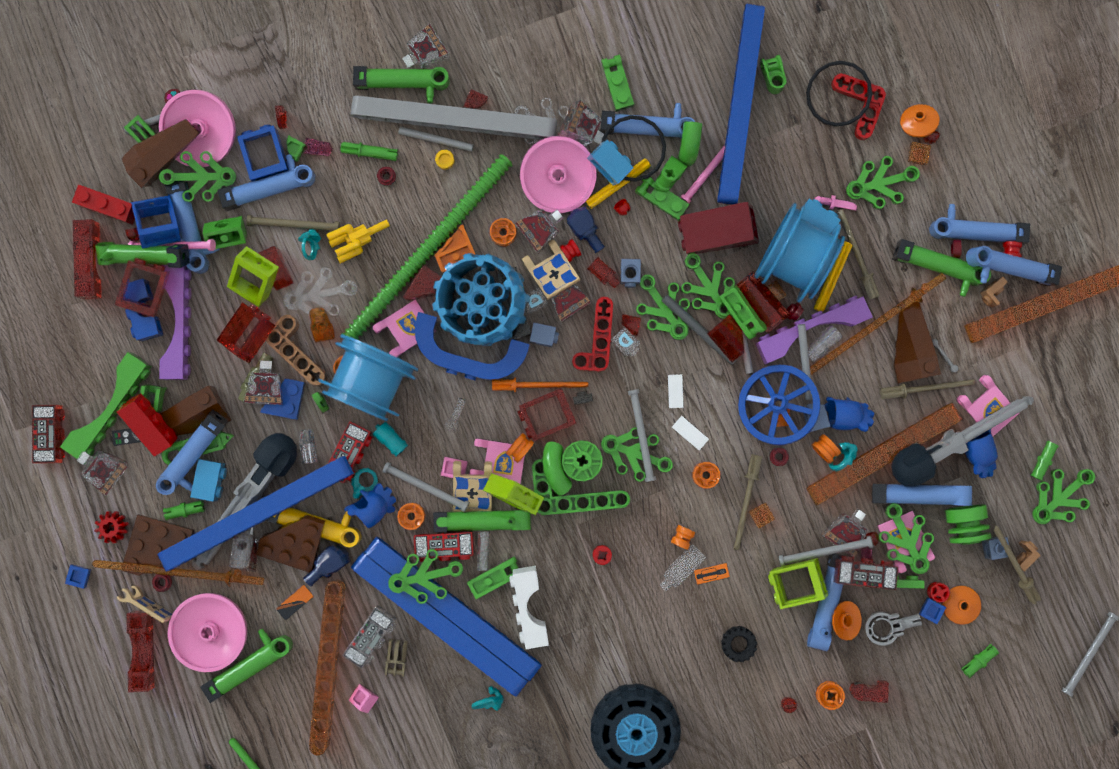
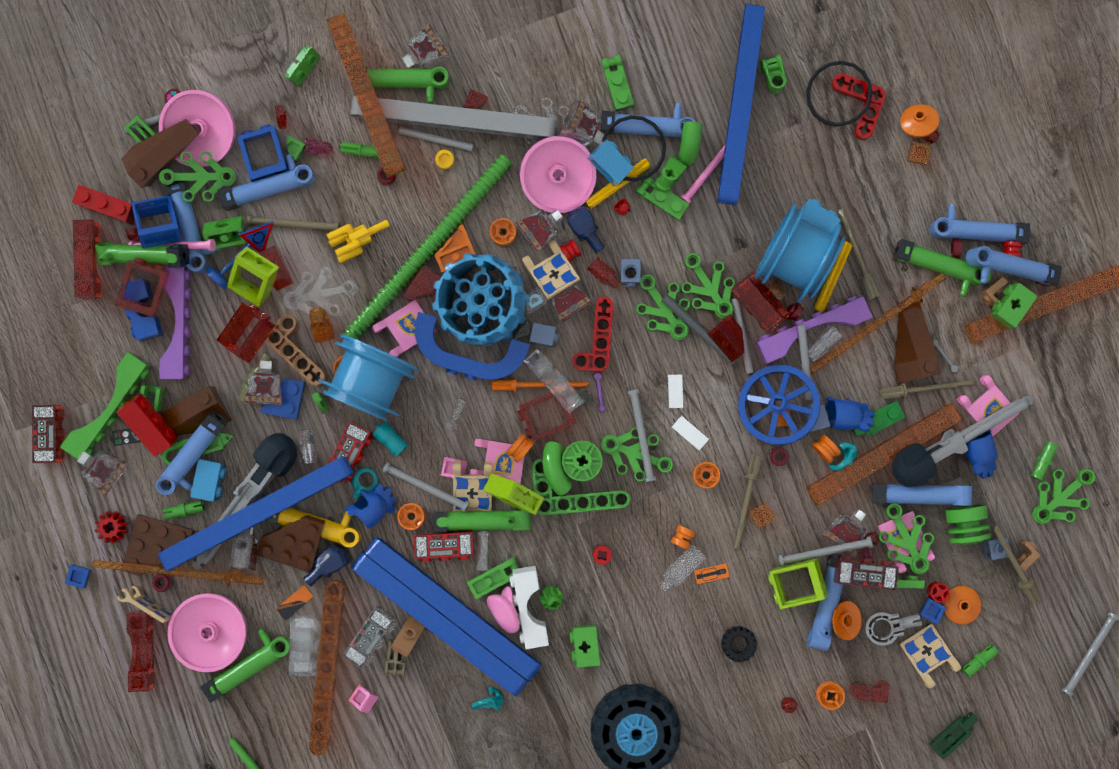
teal piece [298,229,321,260] -> none
bright green plant [388,549,463,604] -> none
clear brick [610,327,640,358] -> none
clear red tile [621,314,641,336] -> none
dark red slope [678,201,760,254] -> none
bright green plate [719,285,767,339] -> none
bright pink piece [815,195,857,211] -> none
bright green plant [846,156,920,210] -> none
none -> blue piece [205,221,274,289]
none -> bright green hinge [285,46,321,87]
none -> clear brick [289,615,320,677]
none -> clear orange beam [326,13,405,178]
none -> medium nougat plate [390,616,425,657]
none -> bright pink piece [487,587,520,634]
none -> clear arch [524,349,584,414]
none -> bright green gear [539,586,564,610]
none -> bright green brick [569,624,600,668]
none -> medium lavender hinge [594,373,606,413]
none -> green hinge [852,400,906,437]
none -> tan flag [899,623,961,688]
none -> dark green hinge [929,712,979,760]
none -> bright green brick [990,283,1038,329]

